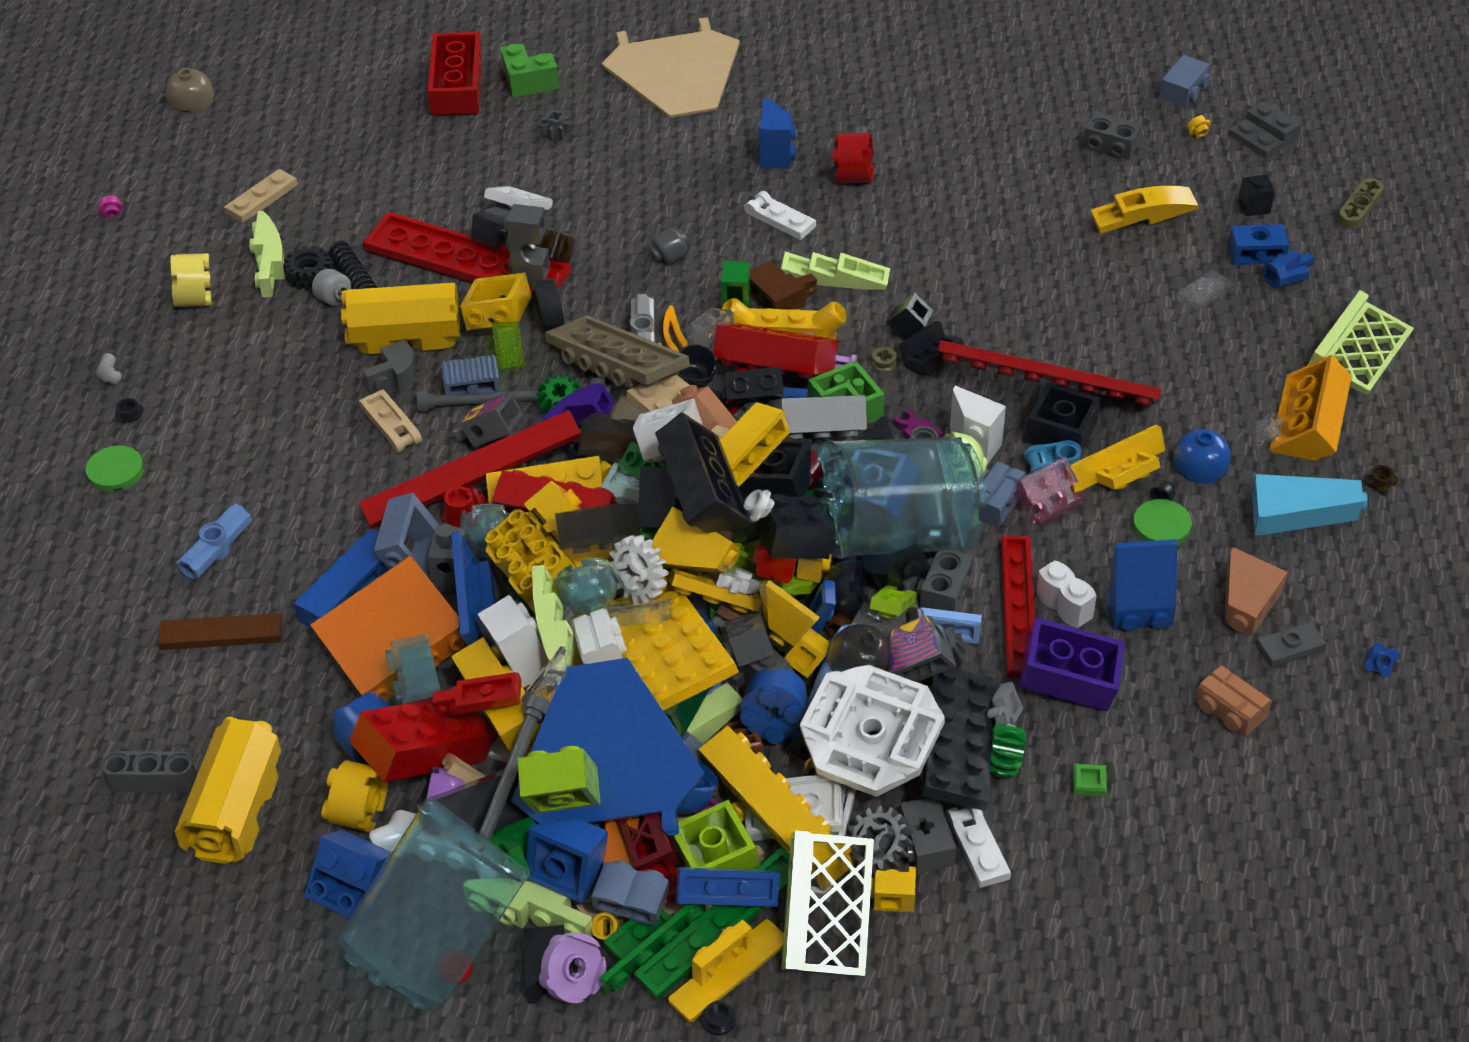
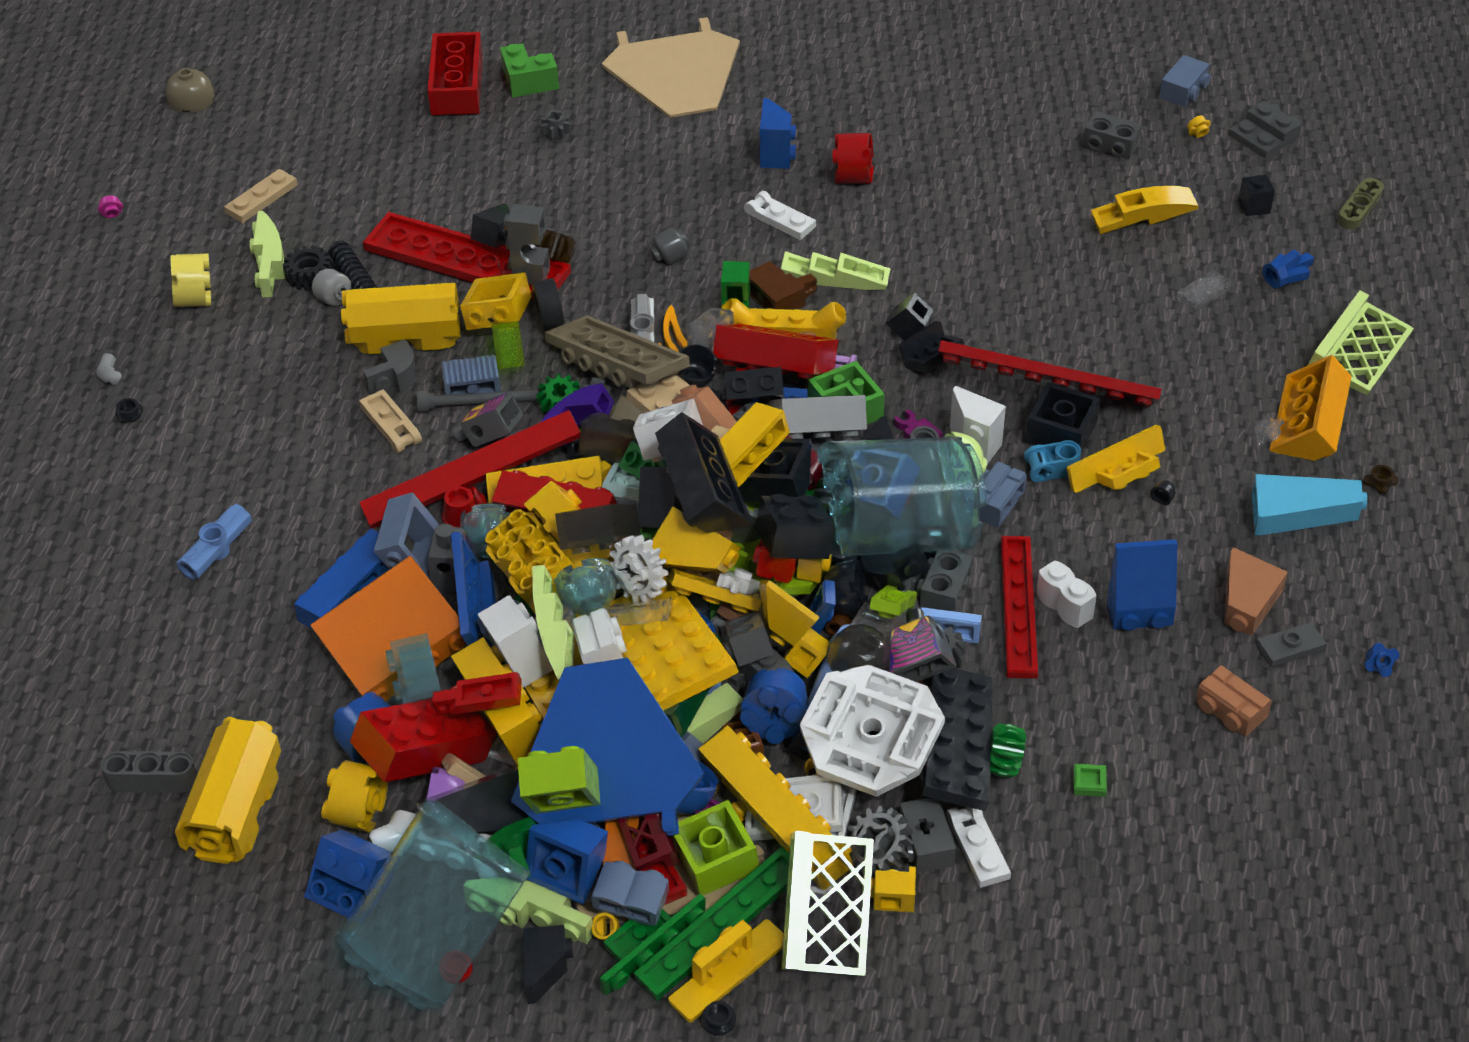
bright green tile [85,445,144,492] -> none
reddish brown tile [158,613,283,650] -> none
dark grey piece [478,695,550,843] -> none
white plate [484,186,553,210] -> none
clear slope [521,646,567,702] -> none
lavender plate [539,932,606,1003] -> none
blue plate [676,867,780,907] -> none
white plate [744,490,774,522] -> none
olive bush [872,347,897,372] -> none
light grey plate [987,682,1023,725] -> none
clear pink plate [1015,456,1085,525] -> none
dark purple brick [1018,617,1125,711] -> none
bright green tile [1133,499,1192,546] -> none
blue cylinder [1172,429,1231,484] -> none
blue brick [1228,224,1289,265] -> none

